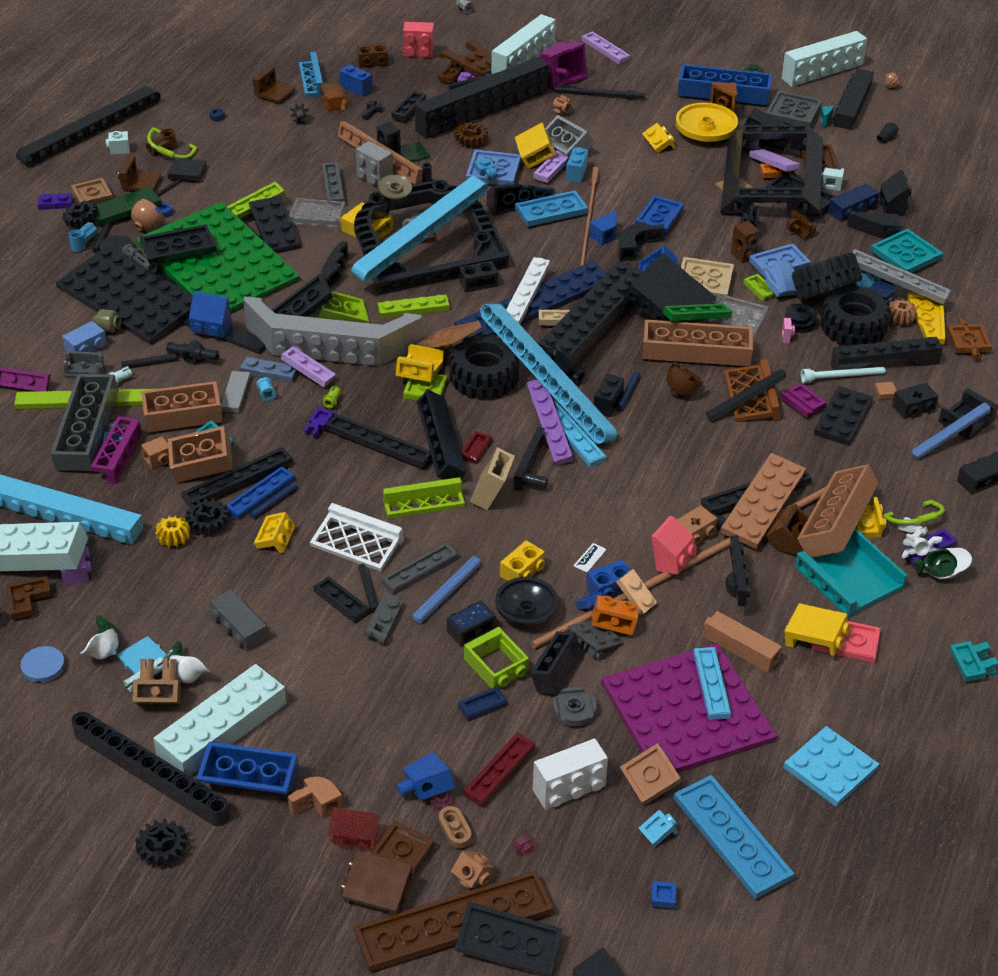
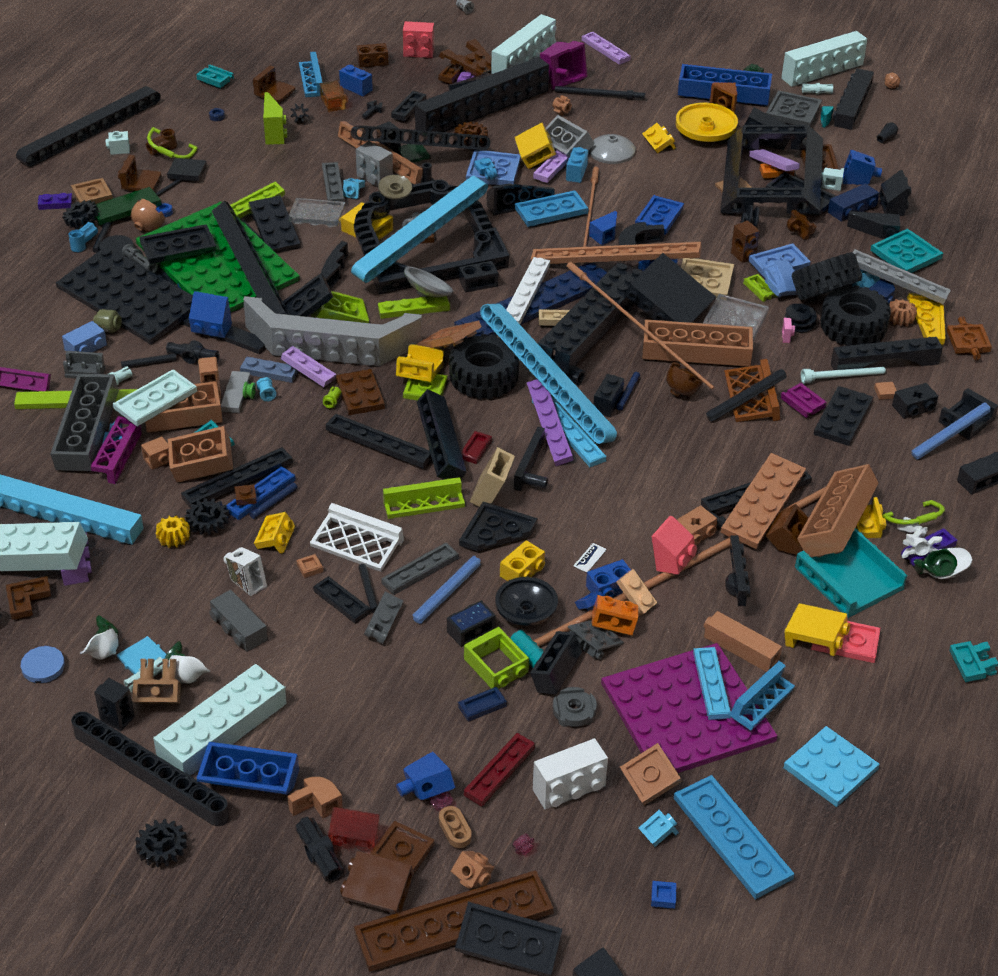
dark purple plate [304,407,335,439] -> none
green plate [663,303,733,322] -> none
none -> black brick [94,678,135,732]
none -> light aqua tile [113,369,197,426]
none -> teal plate [196,65,234,88]
none -> nougat brick [198,357,221,399]
none -> black beam [212,200,290,315]
none -> white torso [224,547,267,596]
none -> reddish brown plate [235,484,257,506]
none -> bright green bush [243,382,256,399]
none -> lime slope [263,92,288,145]
none -> black piece [295,816,344,883]
none -> nougat tile [297,554,323,578]
none -> reddish brown plate [336,369,385,416]
none -> medium azure bracket [343,178,365,199]
none -> black beam [351,125,491,150]
none -> light grey dish [404,266,453,298]
none -> black plate [459,502,538,551]
none -> teal axle [510,630,544,668]
none -> nougat plate [531,242,702,264]
none -> nougat piece [567,262,714,390]
none -> light grey dish [589,134,636,164]
none -> dark azure fence [729,661,795,730]
none -> light aqua pin [802,83,833,95]
none -> blue torso [842,150,882,185]

